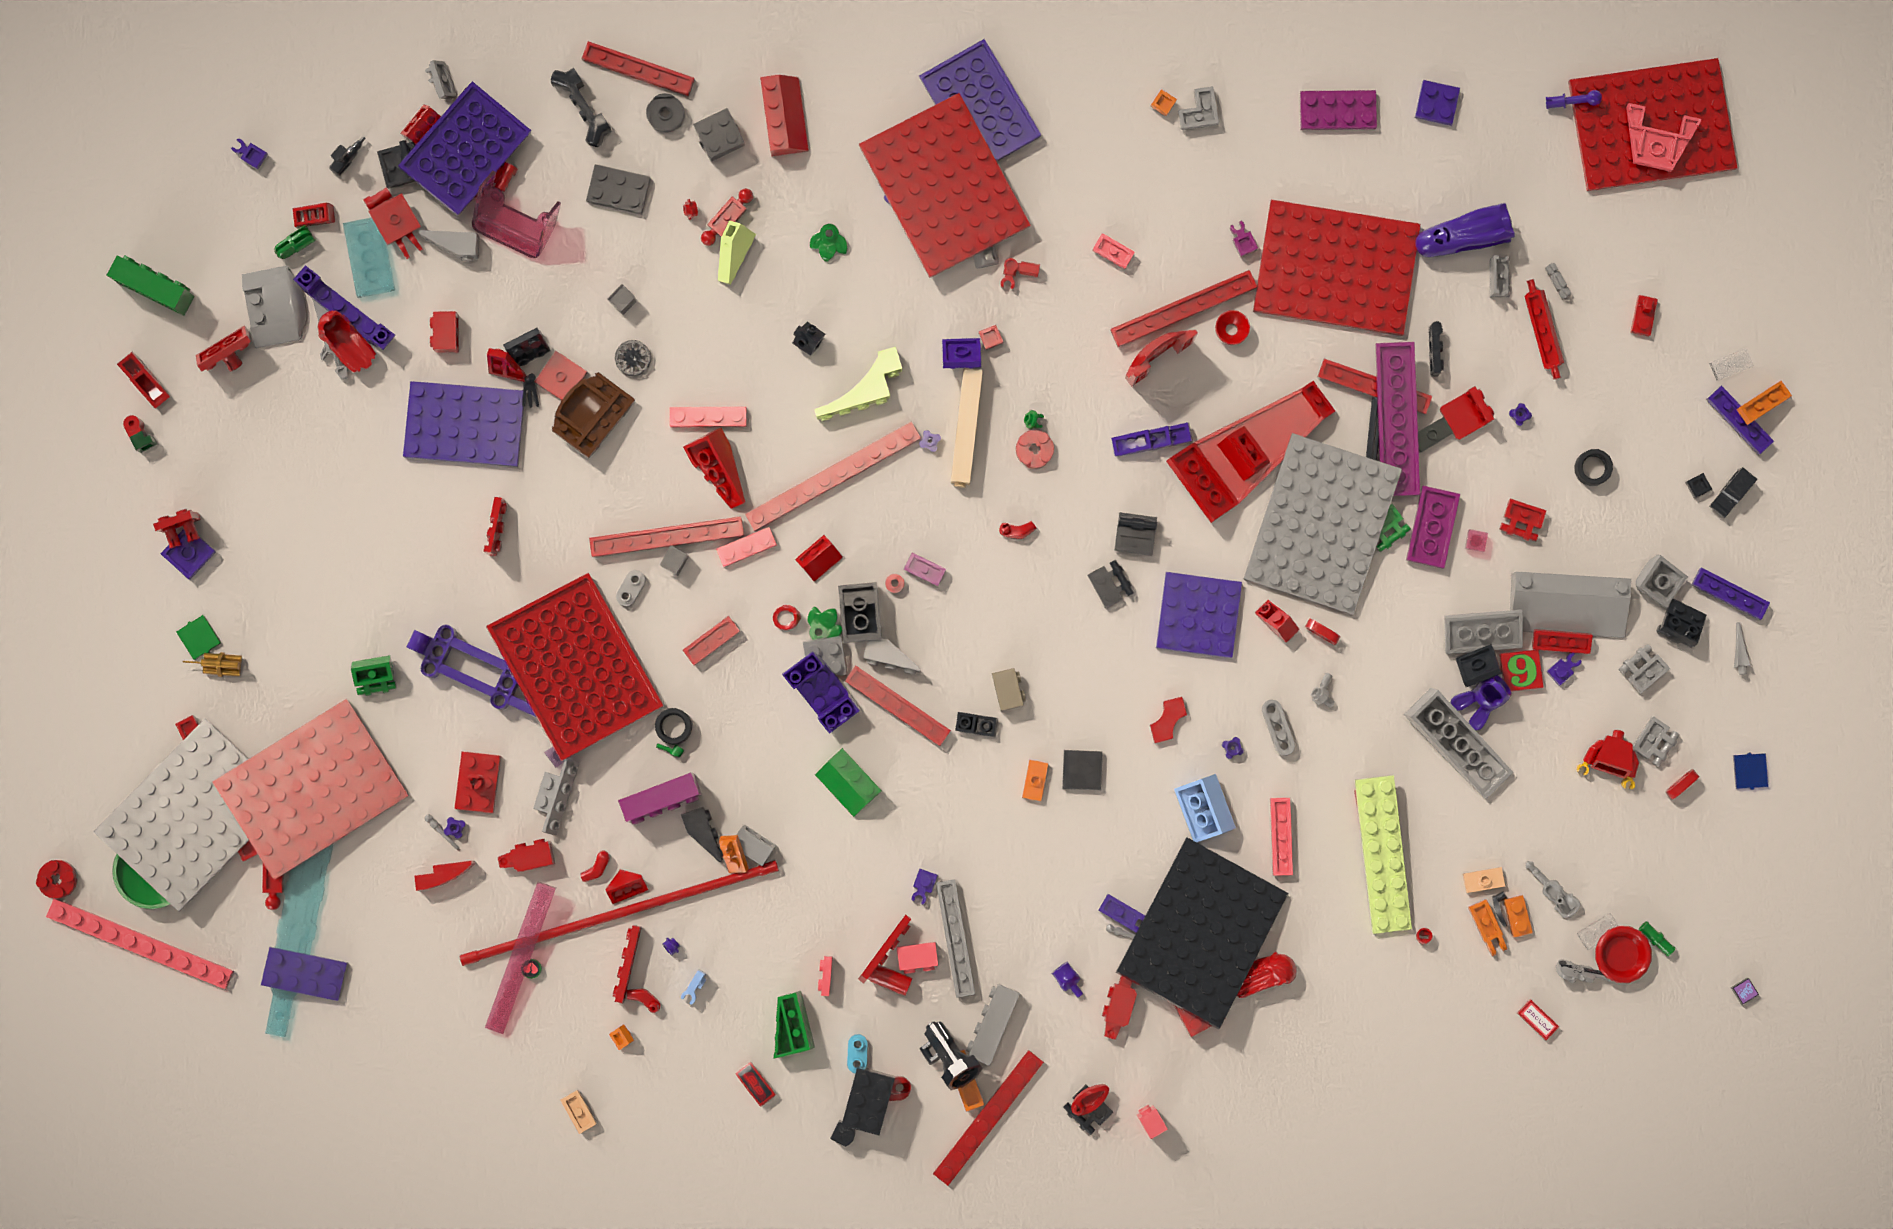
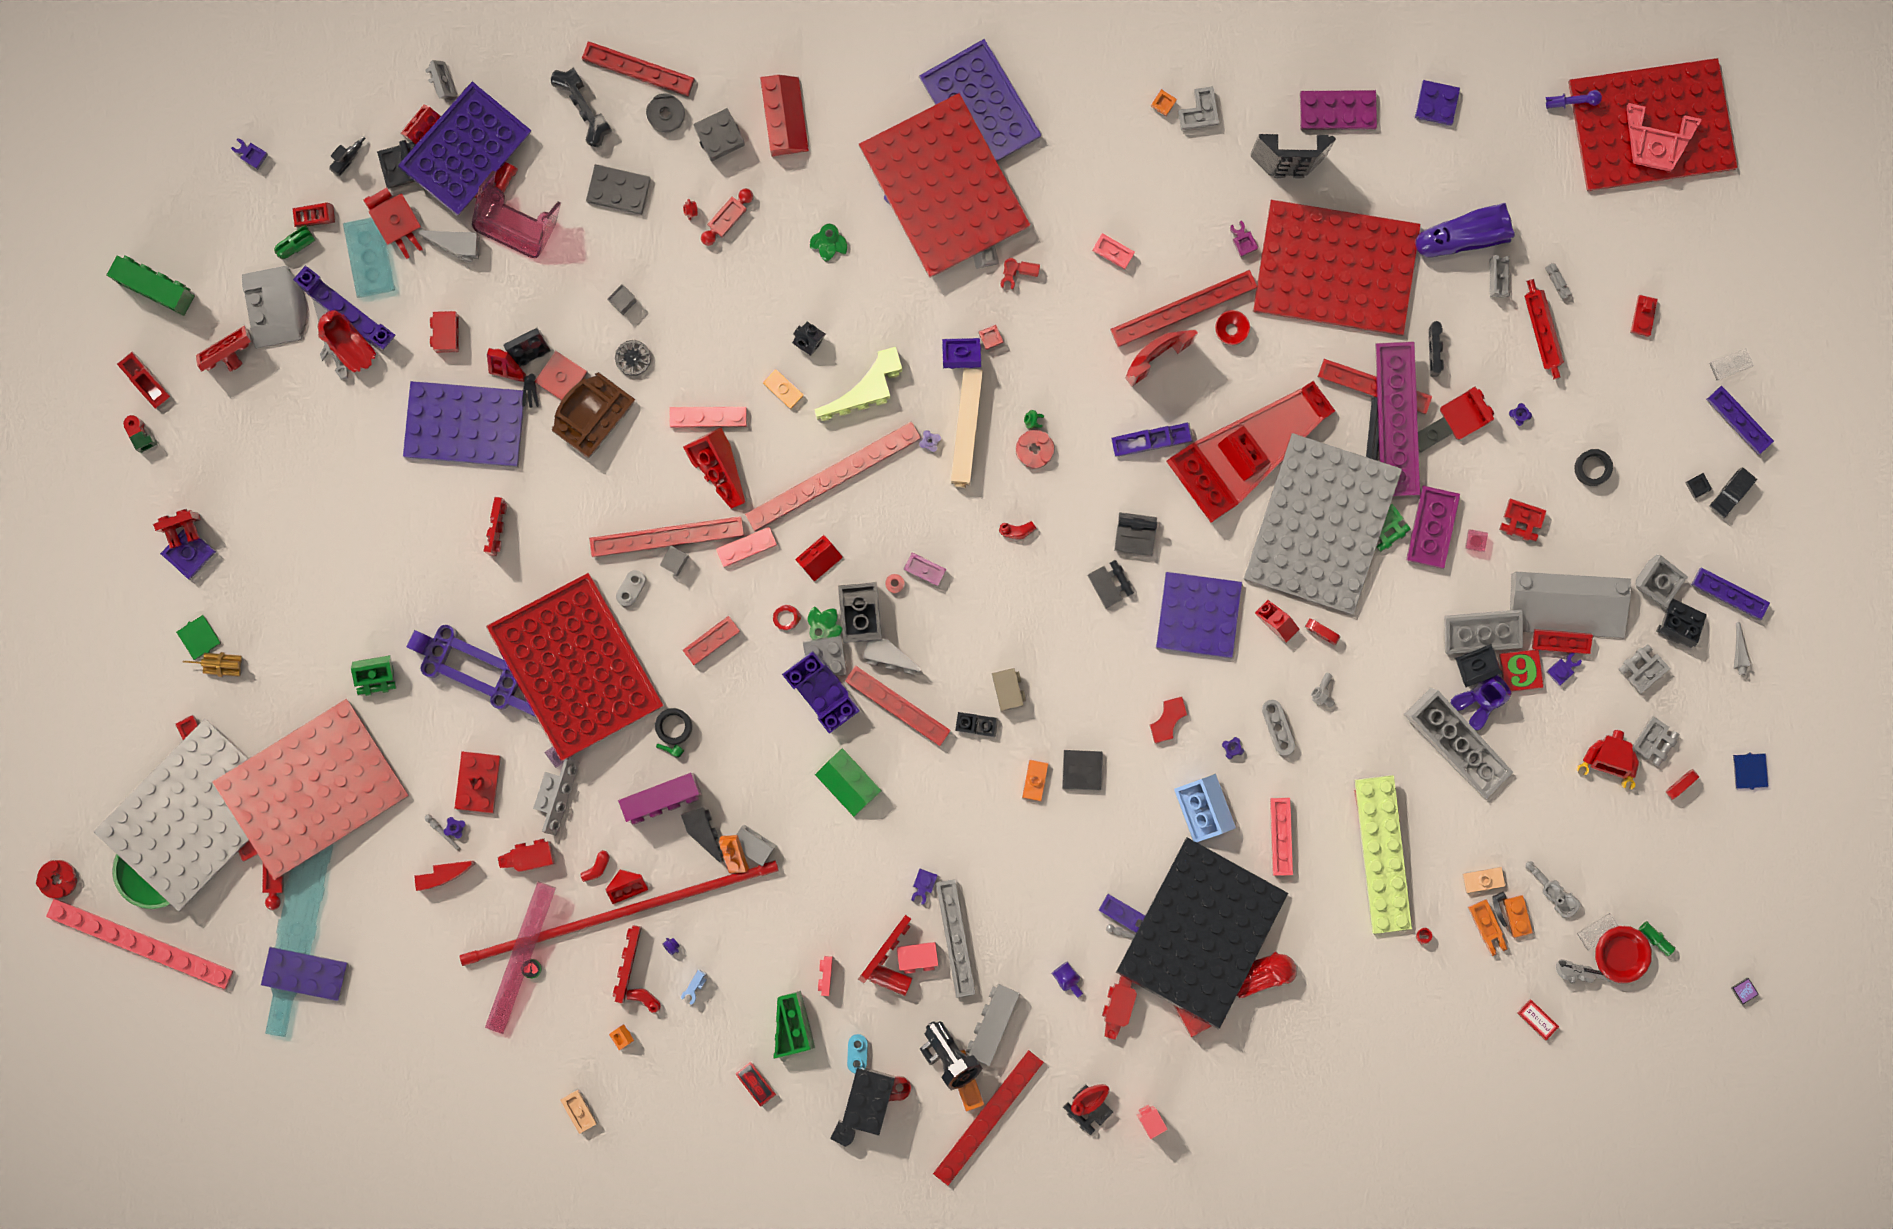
yellowish green slope [718,221,756,285] -> none
orange plate [1736,380,1792,425] -> none
none -> light orange plate [763,369,804,409]
none -> black slope [1251,134,1336,179]

